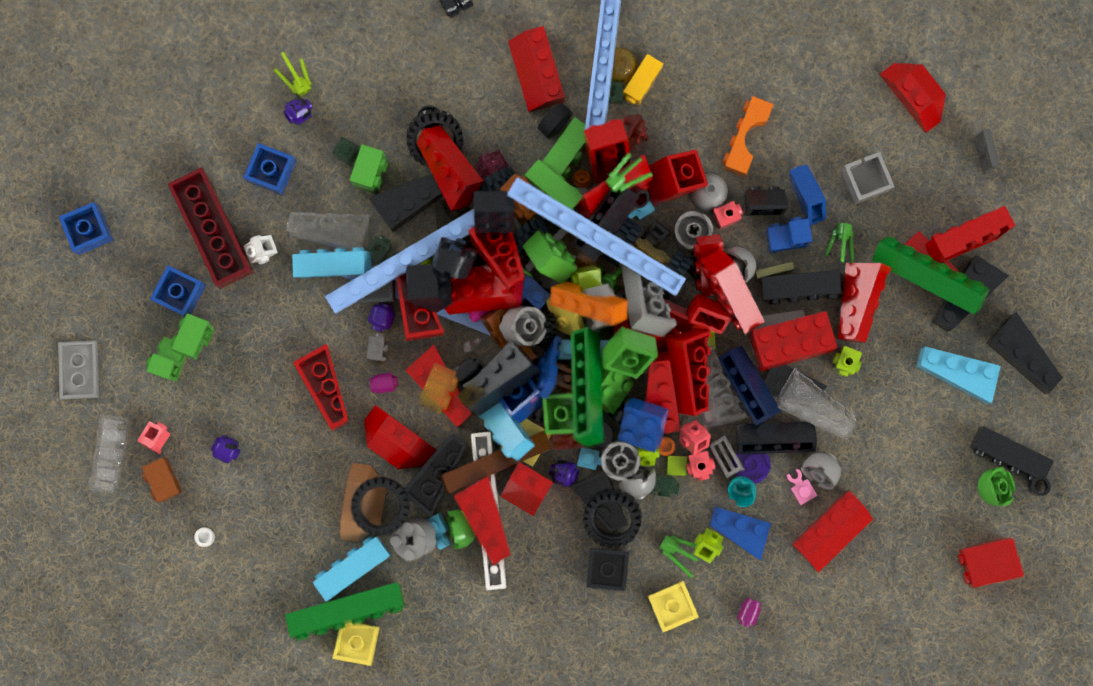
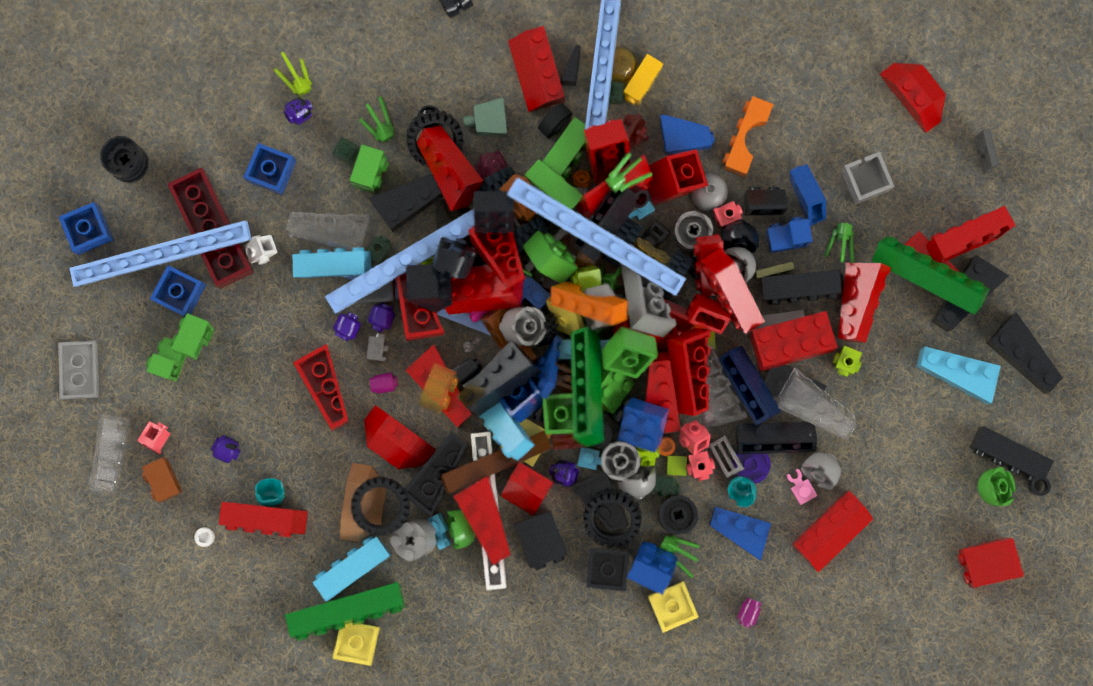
lime brick [694,528,724,564] -> none
none -> light blue plate [69,221,252,287]
none -> black wheel [100,136,149,183]
none -> red wedge [218,502,308,537]
none -> teal hair [255,478,285,507]
none -> dark purple head [333,312,361,342]
none -> bright green plant [359,96,395,143]
none -> sand green torso [463,98,508,137]
none -> black brick [514,511,567,570]
none -> black slope [561,45,581,86]
none -> blue brick [627,541,678,595]
none -> black brick [658,496,698,535]
none -> blue slope [660,115,714,156]
none -> black cylinder [721,220,759,253]

